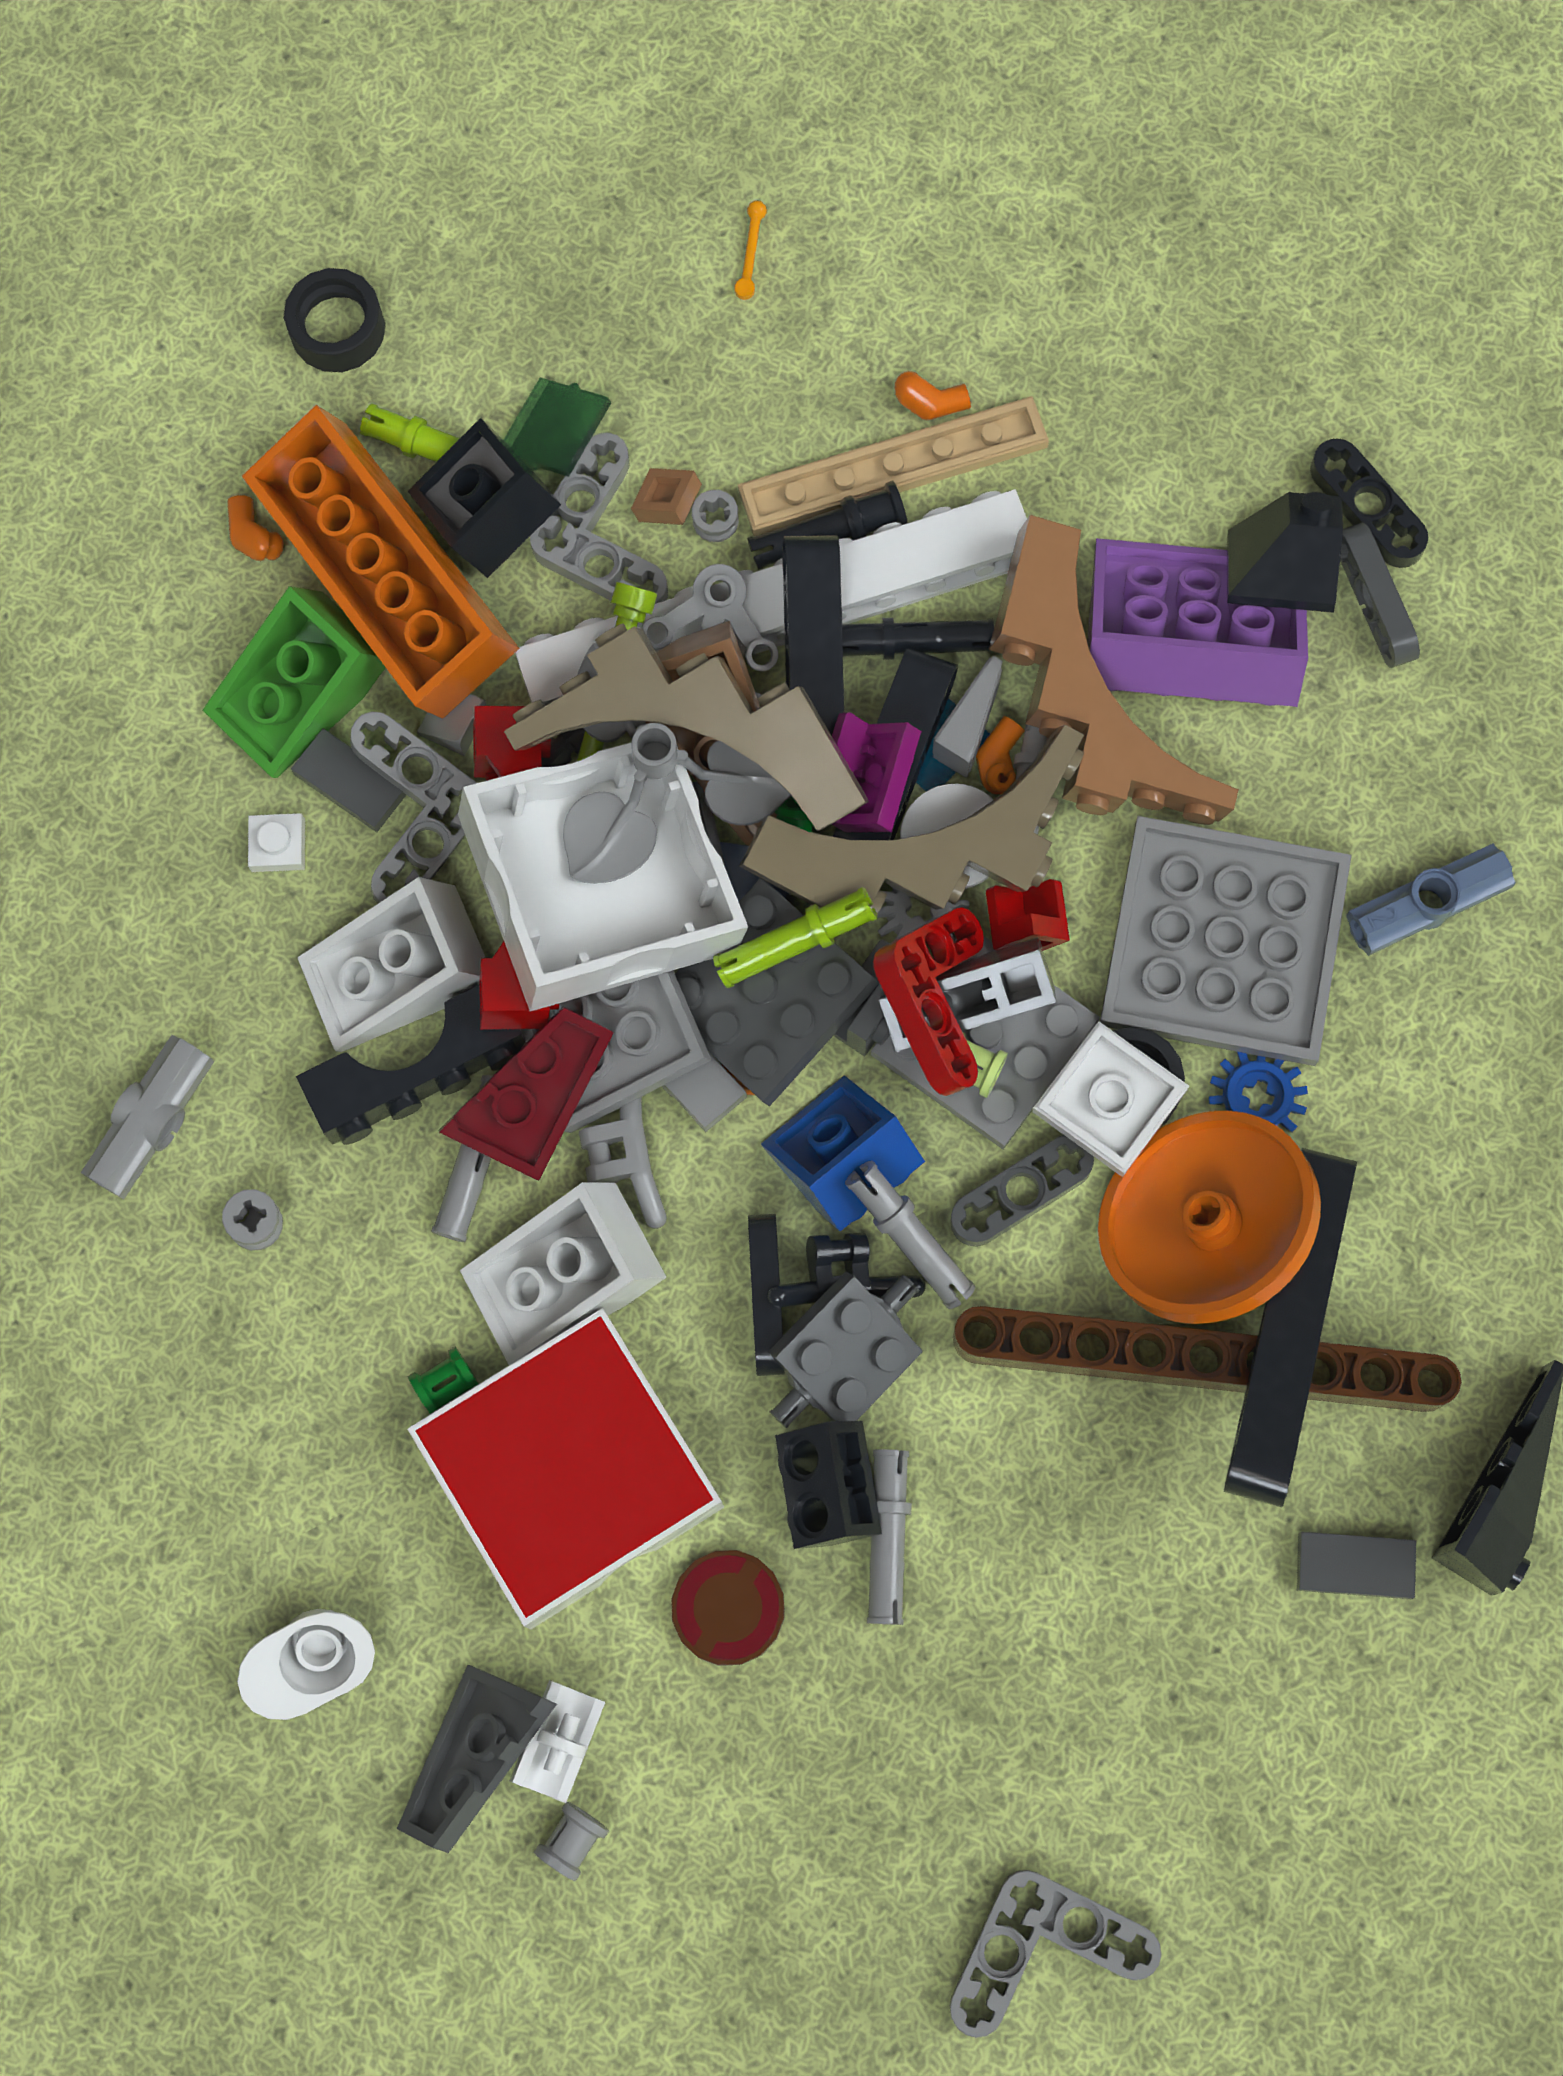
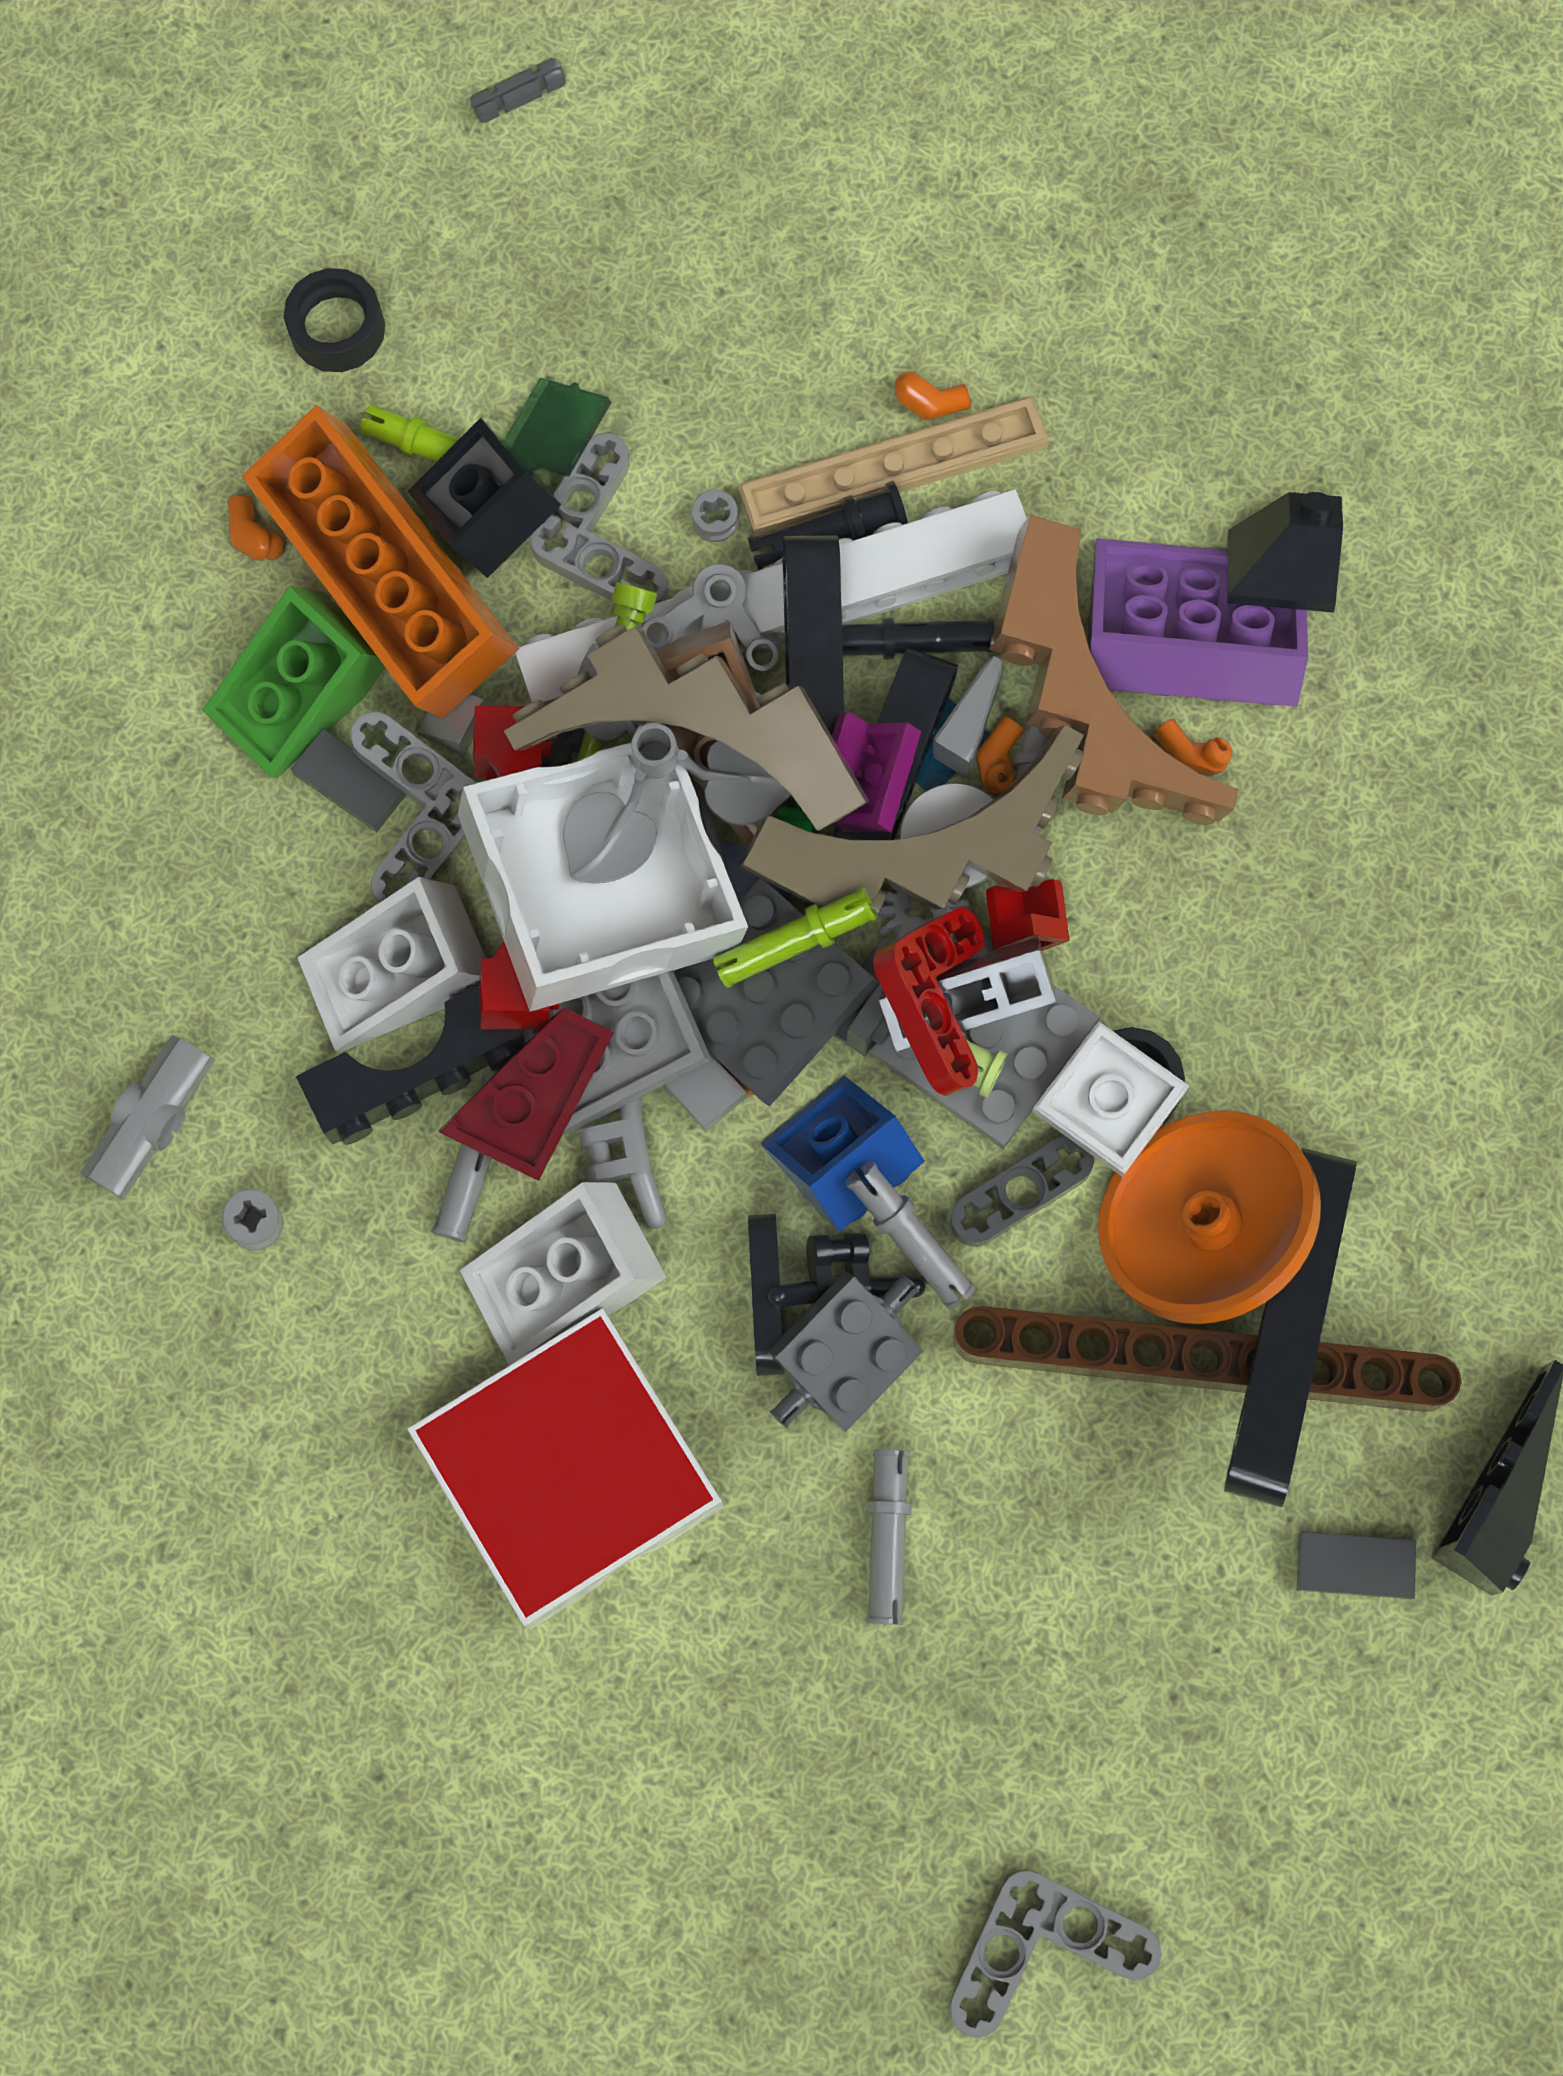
white piece [237,1609,375,1720] -> none
white plate [248,813,305,872] -> none
dark grey wing [397,1664,557,1853] -> none
green bush [407,1346,479,1414] -> none
white hips [510,1680,605,1803] -> none
light grey bush [534,1801,609,1881] -> none
medium nougat plate [631,468,702,525] -> none
reddish brown tile [671,1550,785,1666] -> none
light orange hinge [735,200,767,300] -> none
black brick [775,1421,882,1549] -> none
light grey plate [1100,816,1352,1066] -> none
blue gear [1208,1052,1308,1132] -> none
black beam [1310,438,1429,568] -> none
dark grey beam [1340,522,1420,668] -> none
sand blue piece [1346,843,1516,956] -> none
none -> dark grey axle [470,58,566,123]
none -> orange arm [1153,719,1233,775]

